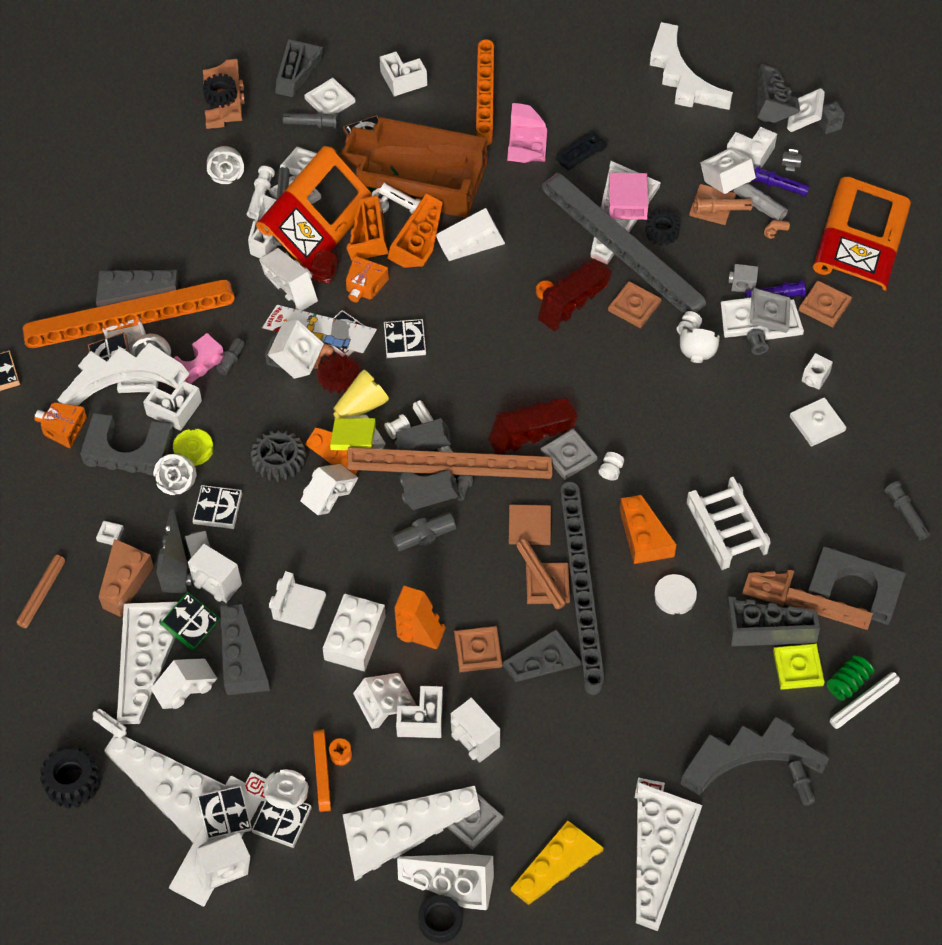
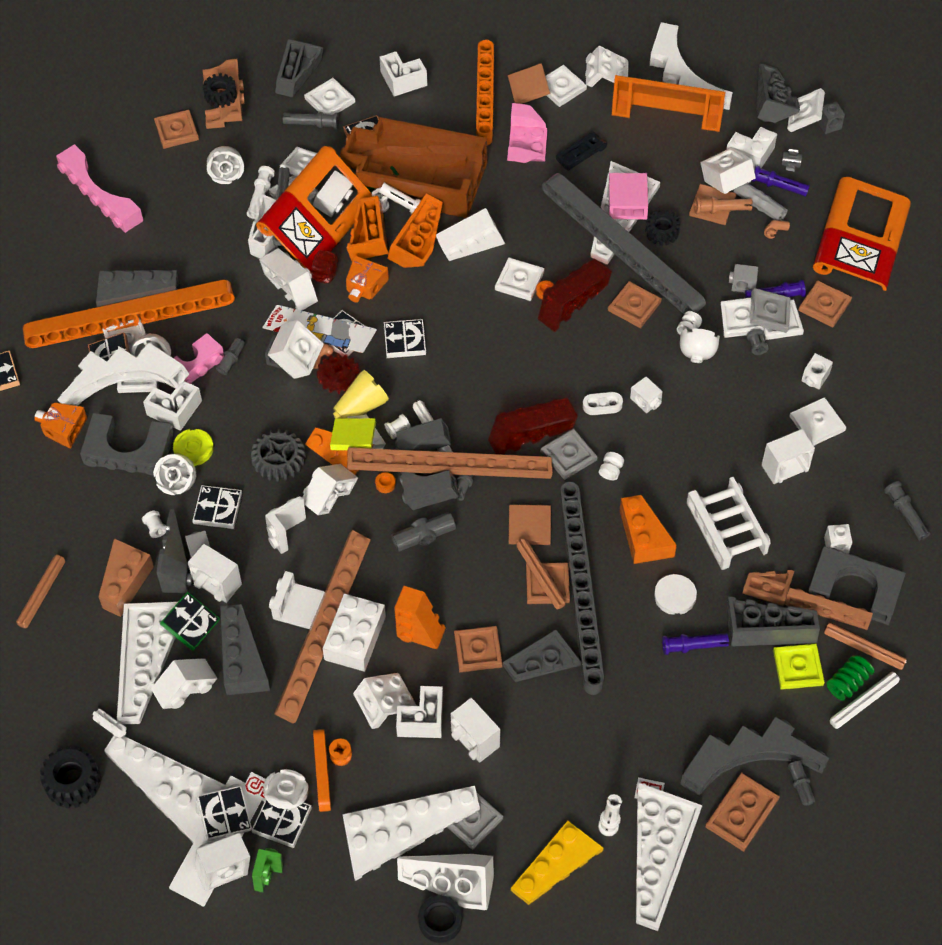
white tile [96,521,124,545] -> none
none -> bright pink arch [56,144,143,233]
none -> white bush [142,510,166,538]
none -> nougat tile [154,110,199,149]
none -> bright green bracket [252,848,283,892]
none -> white bracket [265,496,306,554]
none -> nougat plate [274,530,371,724]
none -> white brick [313,170,353,217]
none -> orange tile [375,472,396,493]
none -> white tile [495,258,544,301]
none -> nougat tile [508,63,550,104]
none -> white tile [546,65,587,107]
none -> white plate [583,392,623,415]
none -> white bracket [585,46,628,87]
none -> white pin [598,794,622,836]
none -> orange slope [612,75,726,132]
none -> white brick [630,377,662,413]
none -> dark purple pin [662,633,729,655]
none -> nougat tile [705,772,780,852]
none -> white container [762,429,815,484]
none -> white brick [824,524,852,554]
none -> nougat axle [825,623,907,670]

